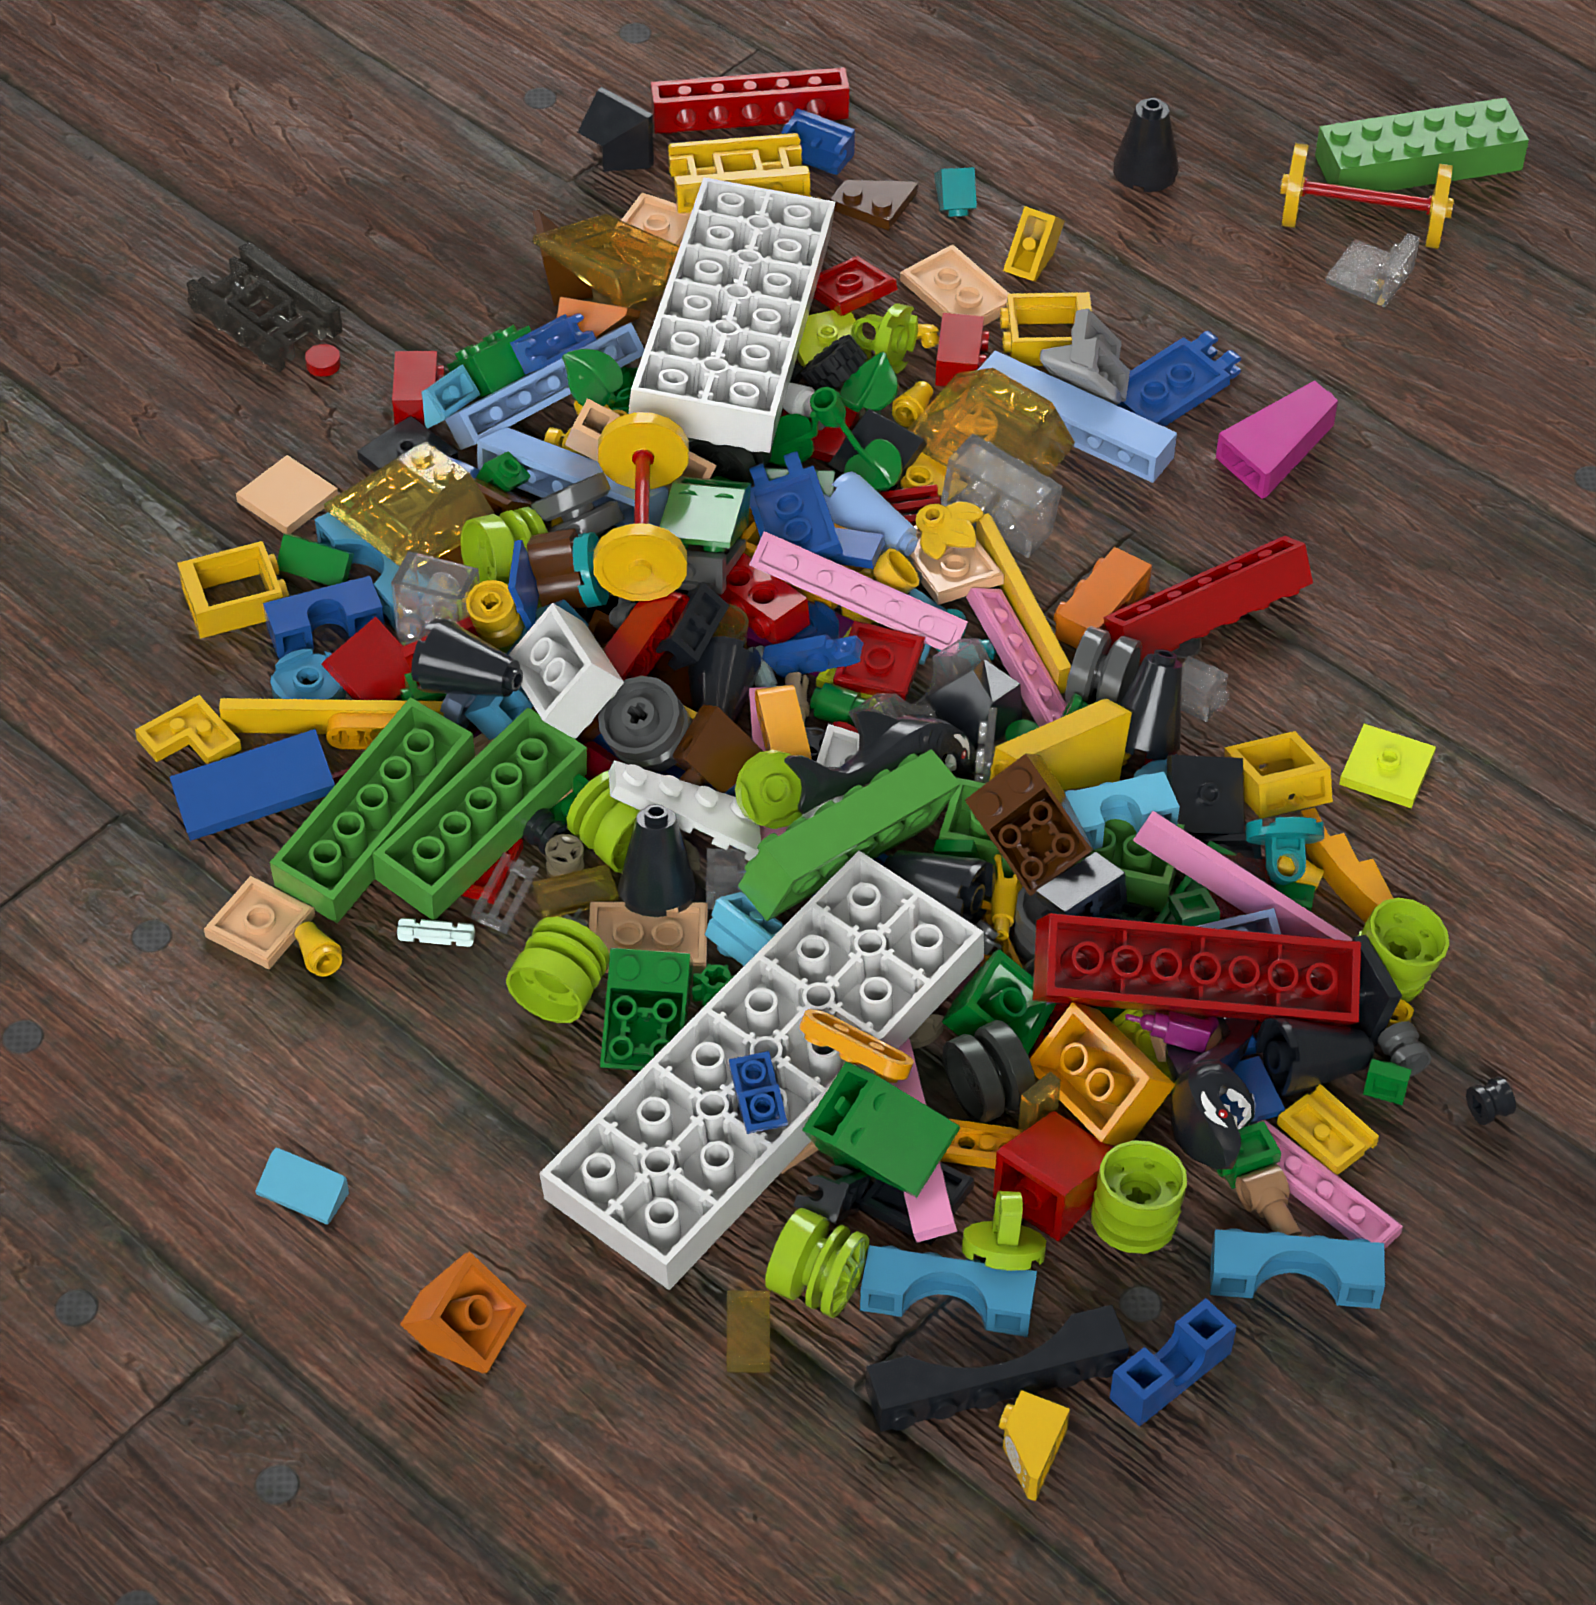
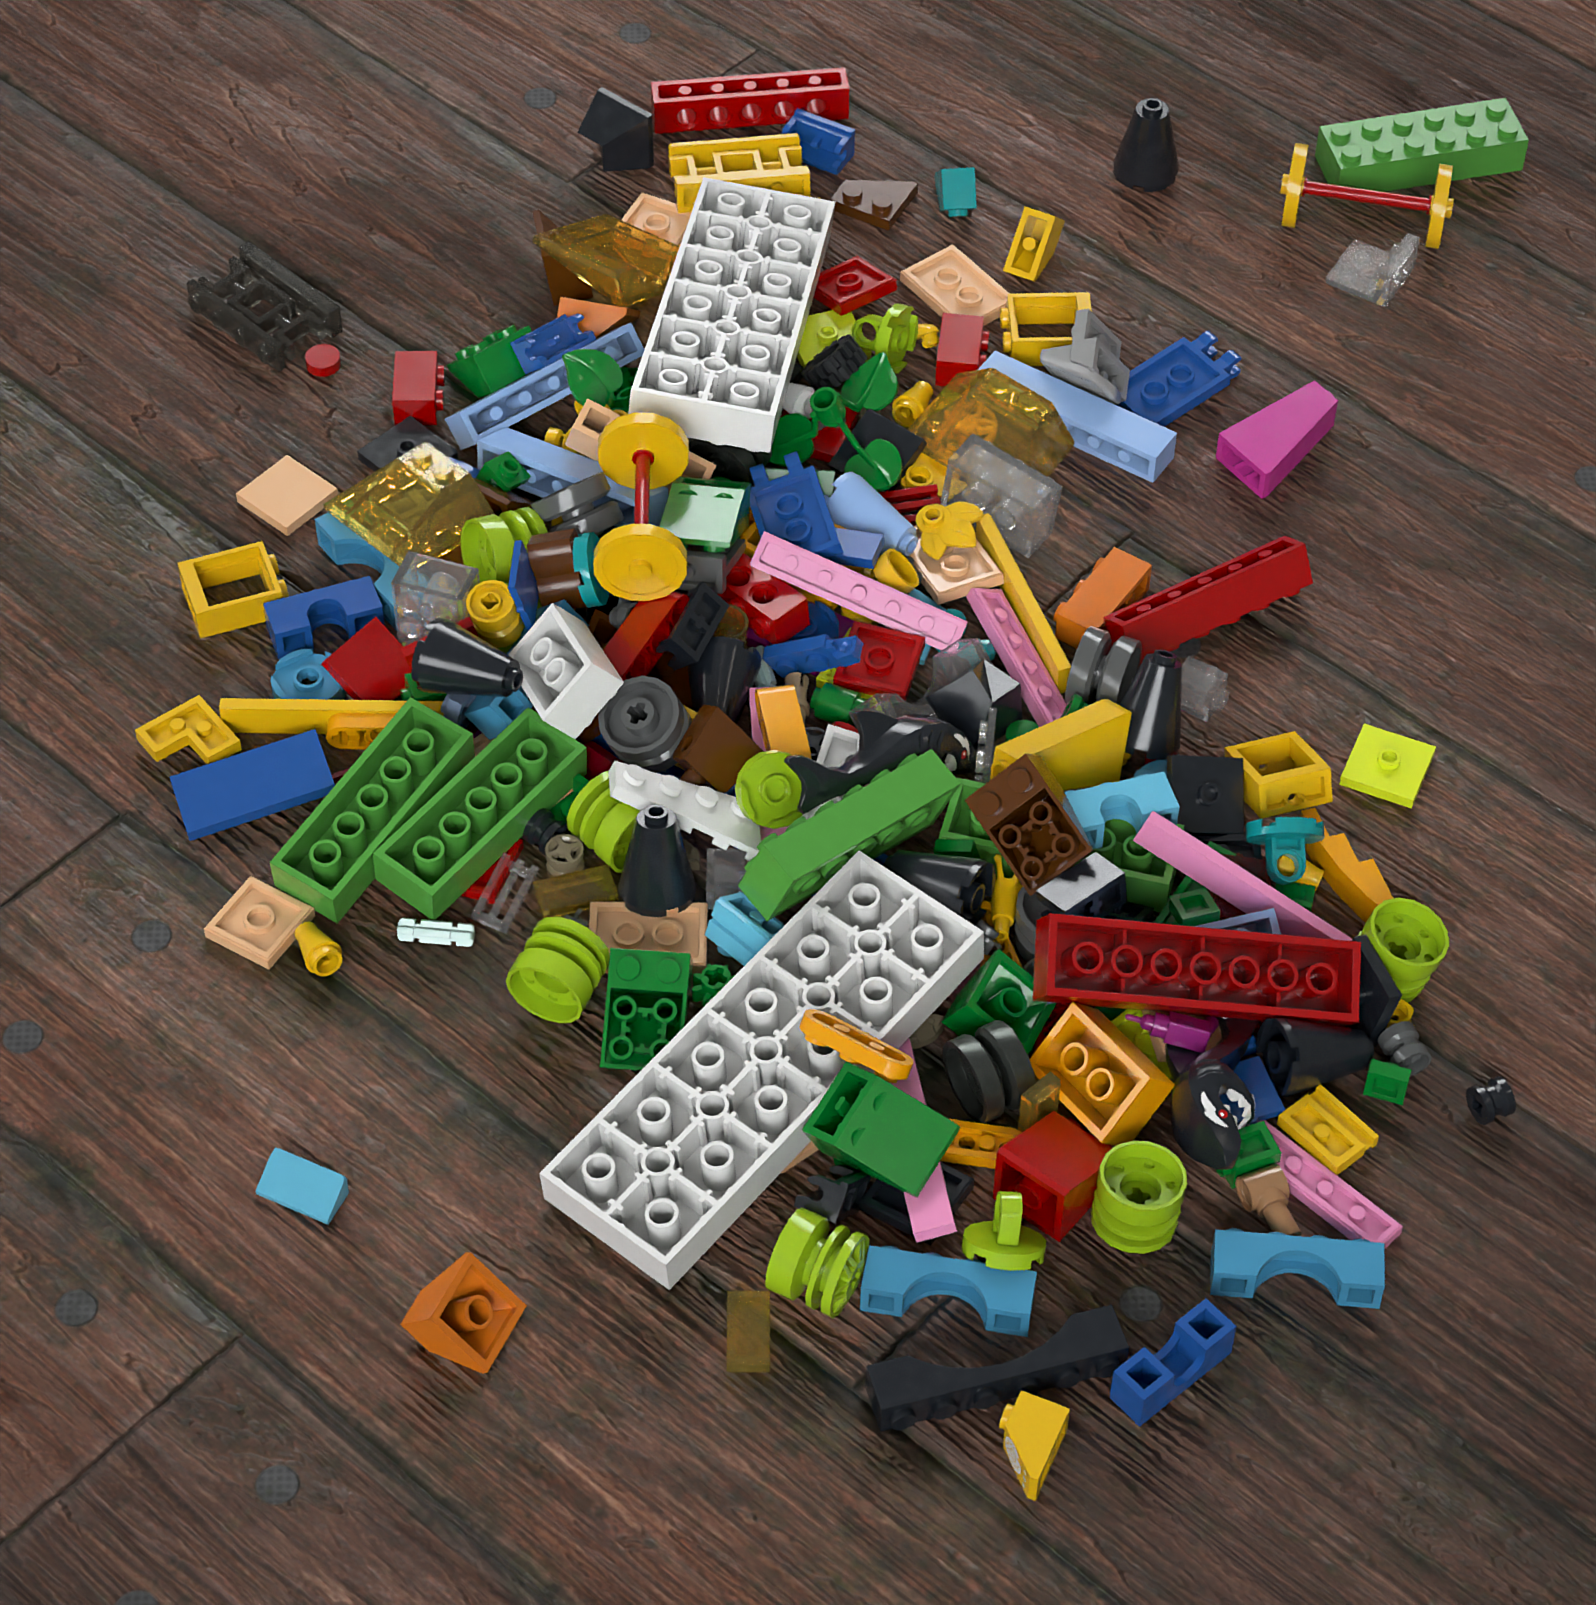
green tile [277,534,354,586] -> none
medium azure slope [422,364,480,429] -> none
blue slope [729,1051,788,1134] -> none

